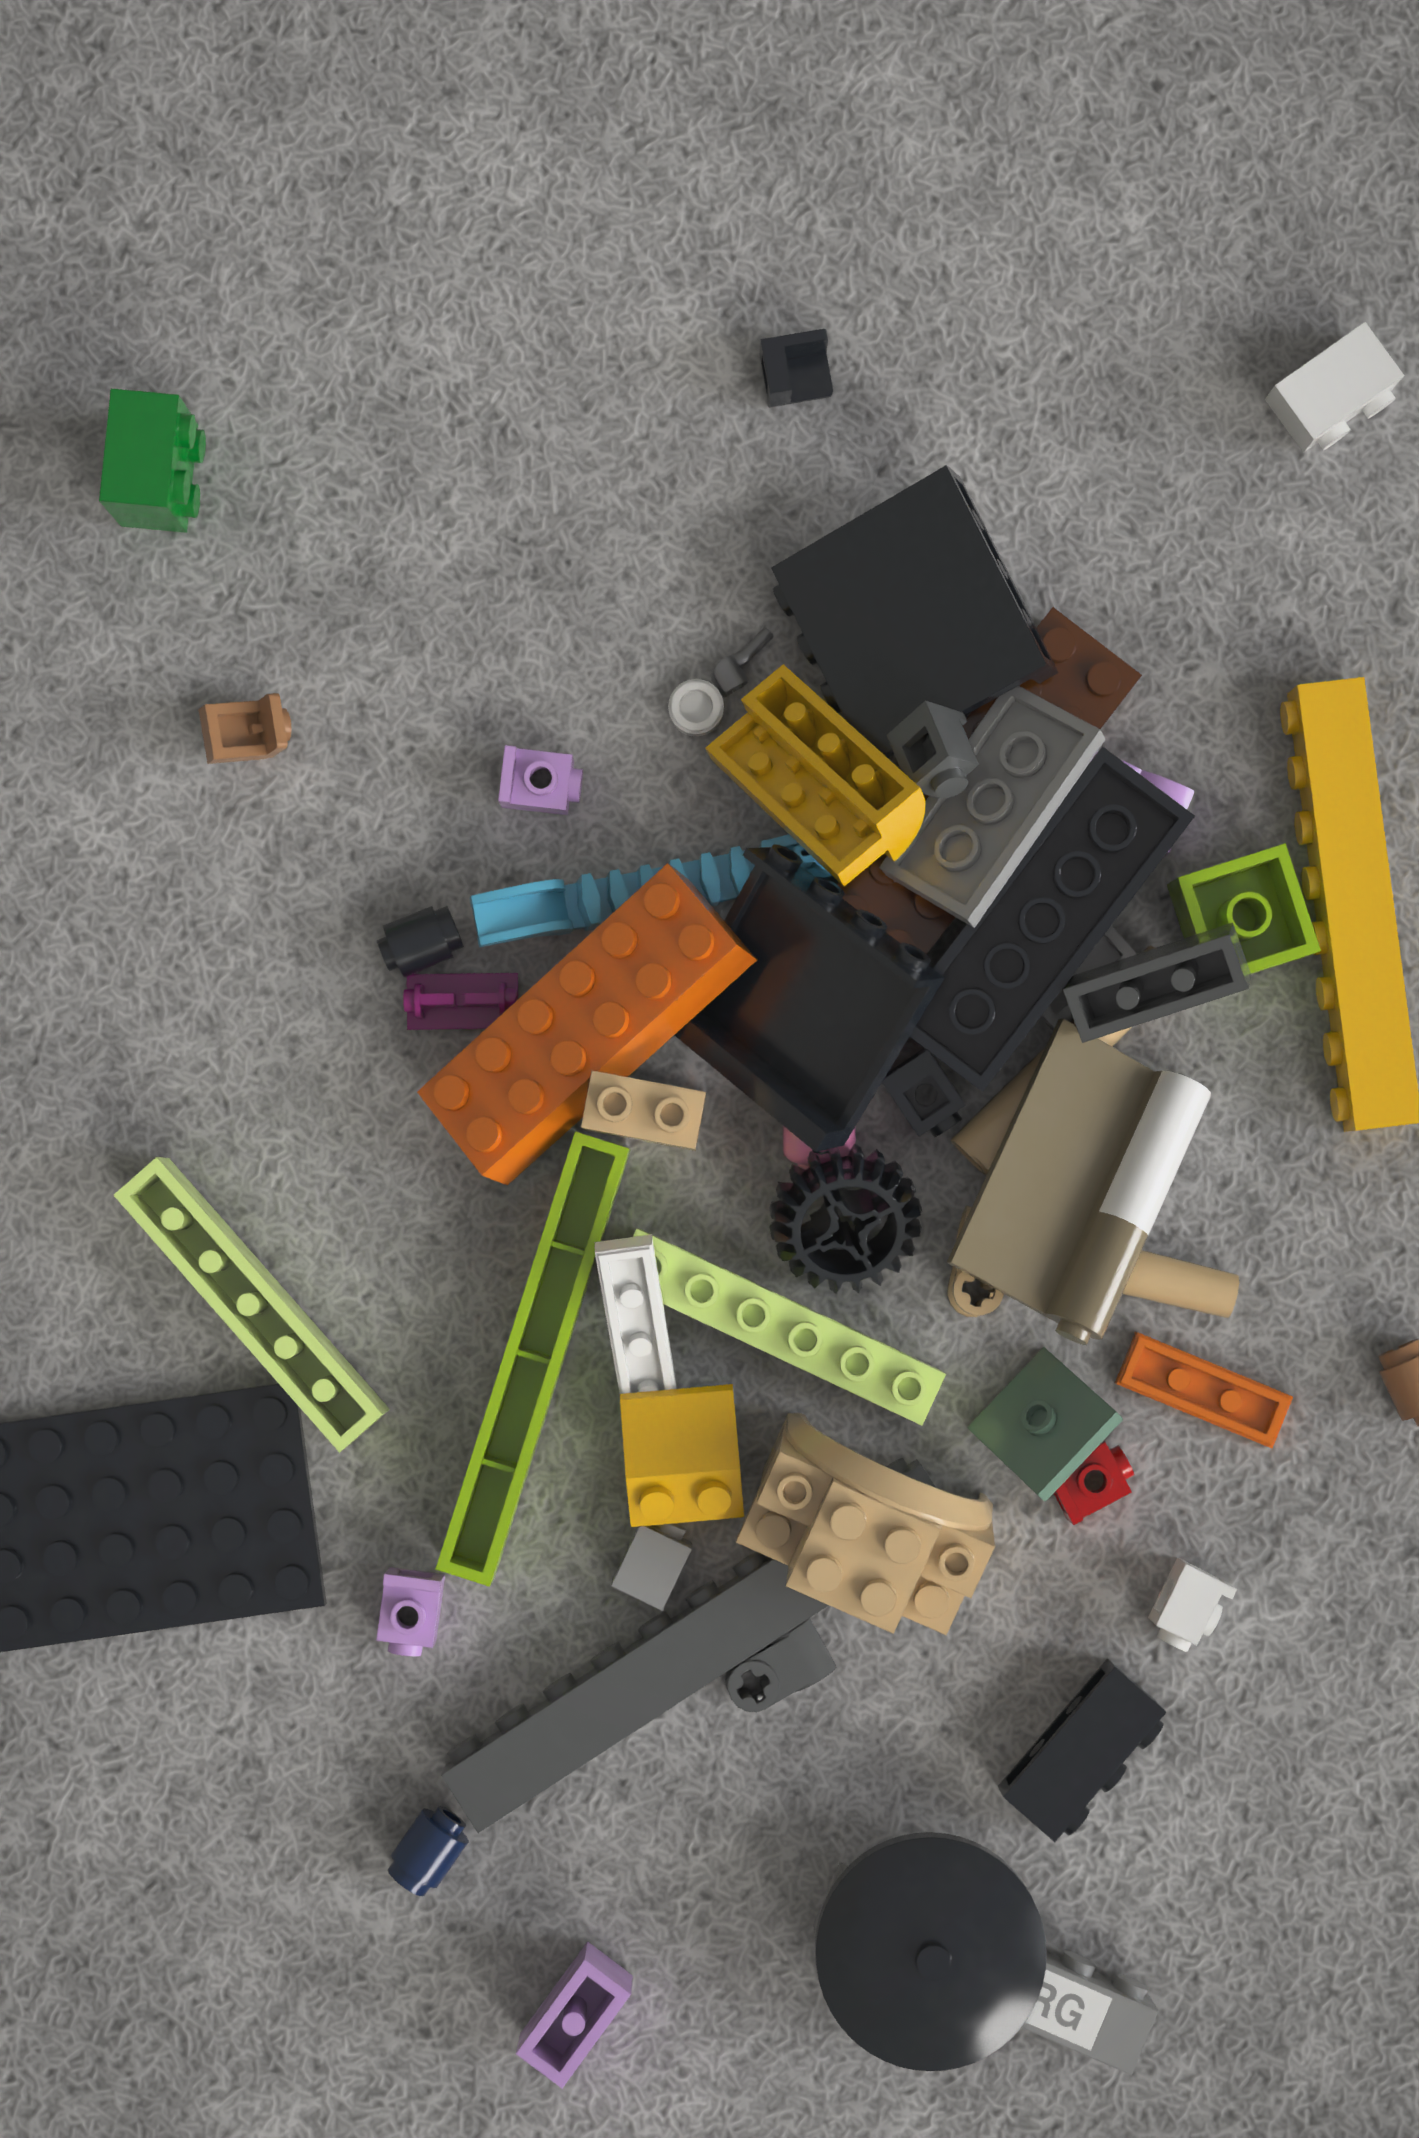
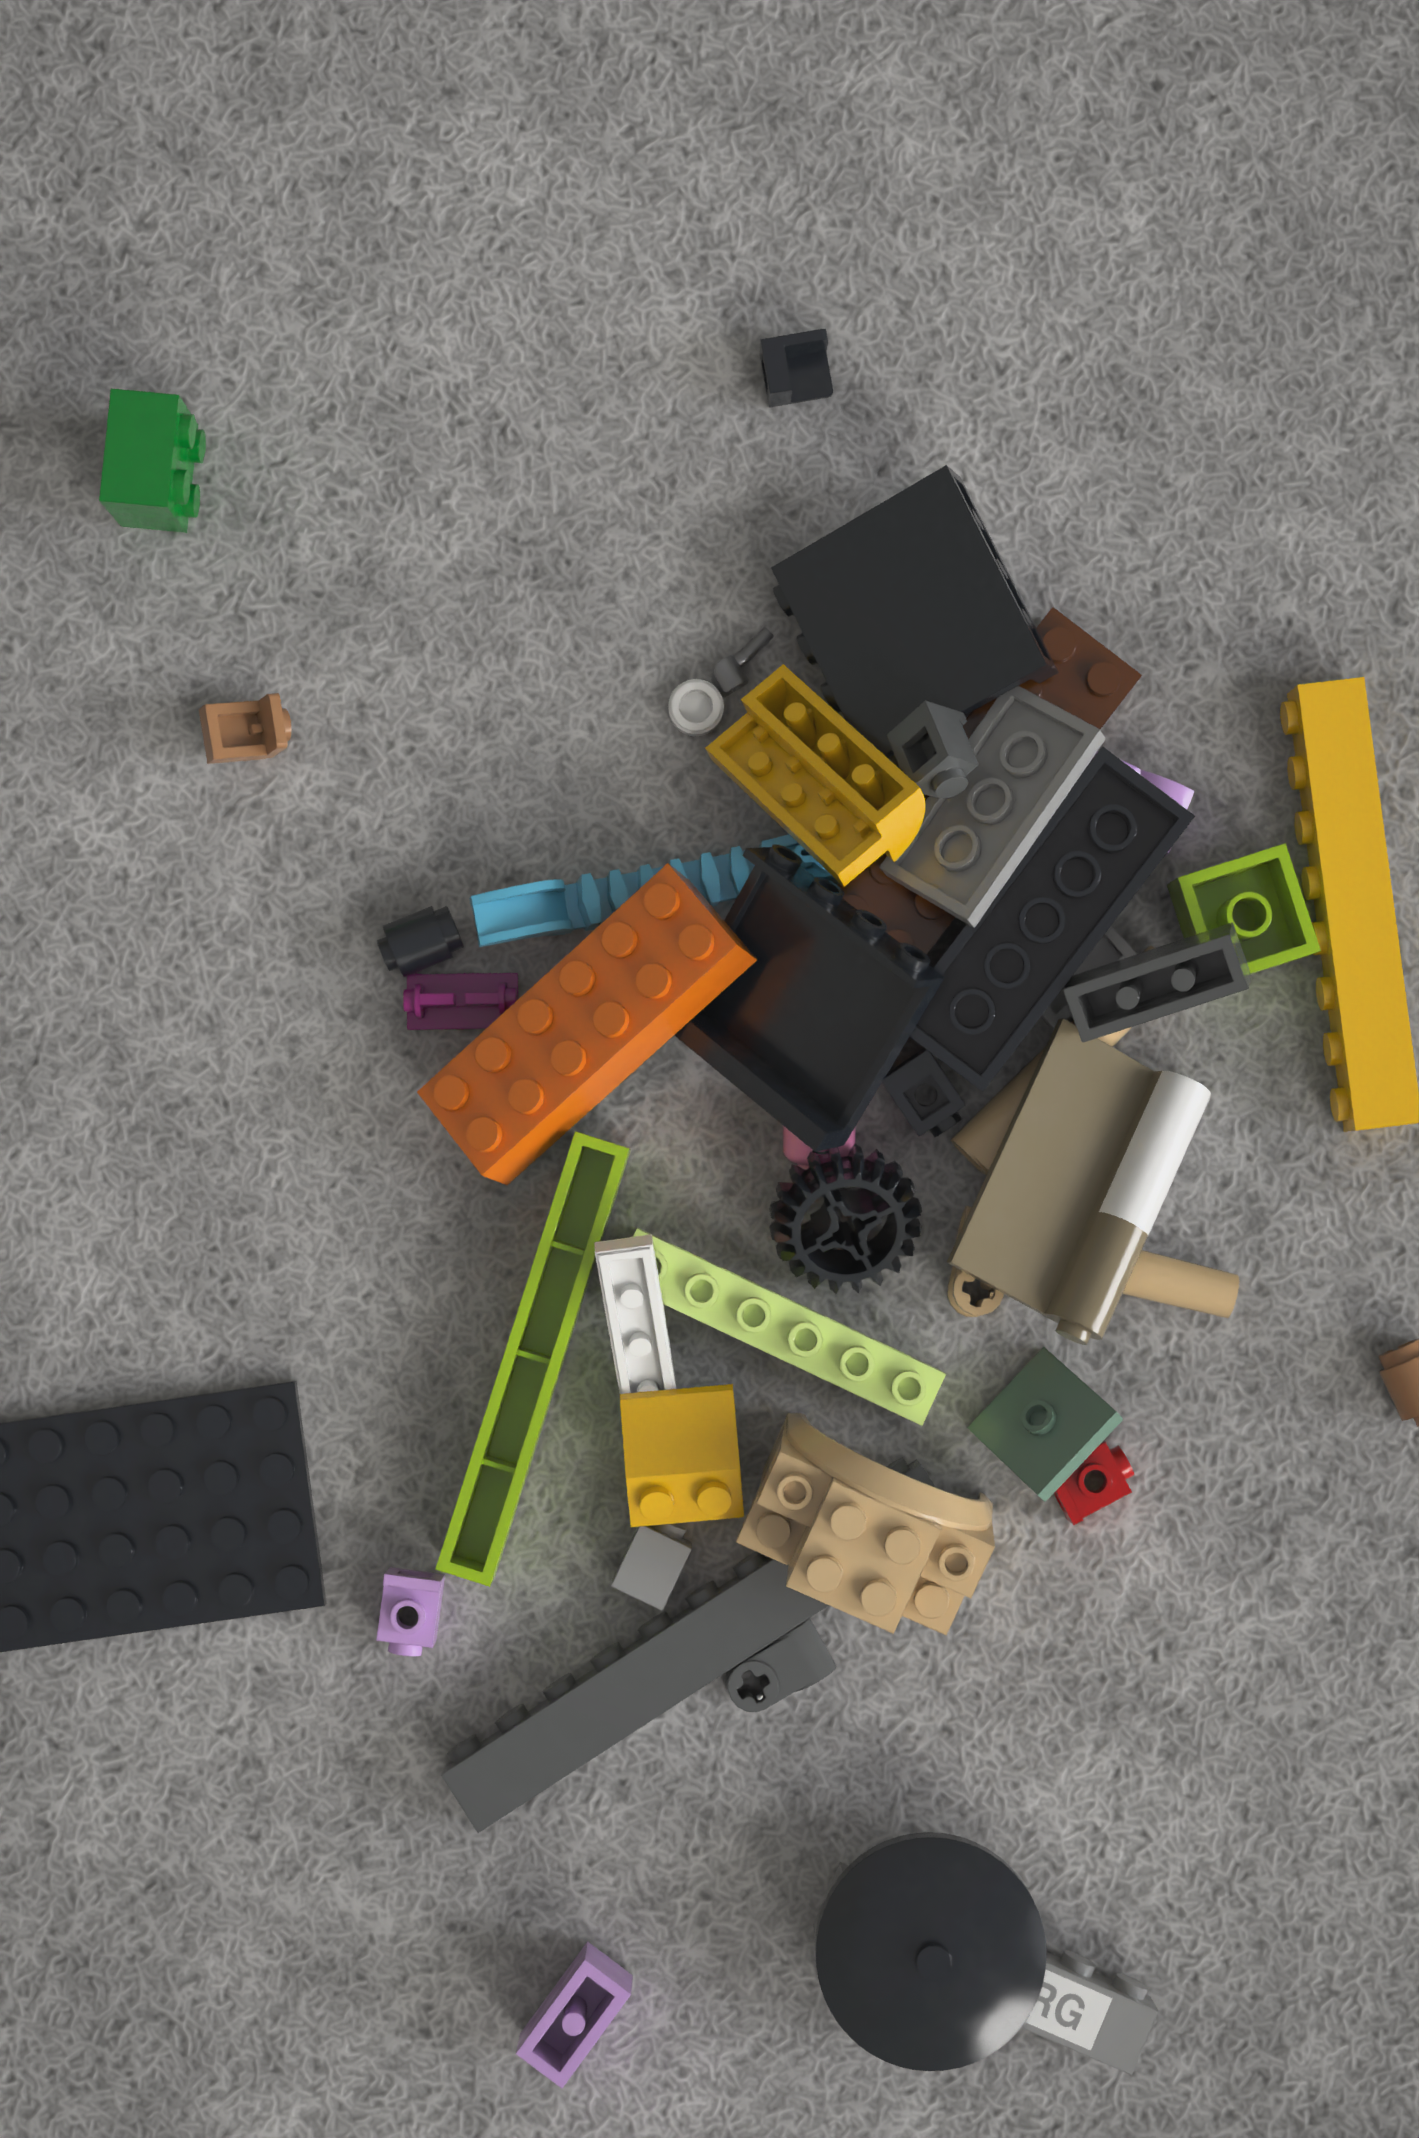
yellowish green brick [114,1157,390,1453] -> none
dark blue brick [388,1806,469,1897] -> none
lavender brick [498,745,583,815] -> none
tan panel [581,1071,706,1151] -> none
black brick [998,1658,1166,1842] -> none
orange tile [1115,1331,1293,1448] -> none
white brick [1148,1557,1237,1652] -> none
white brick [1265,322,1405,453] -> none

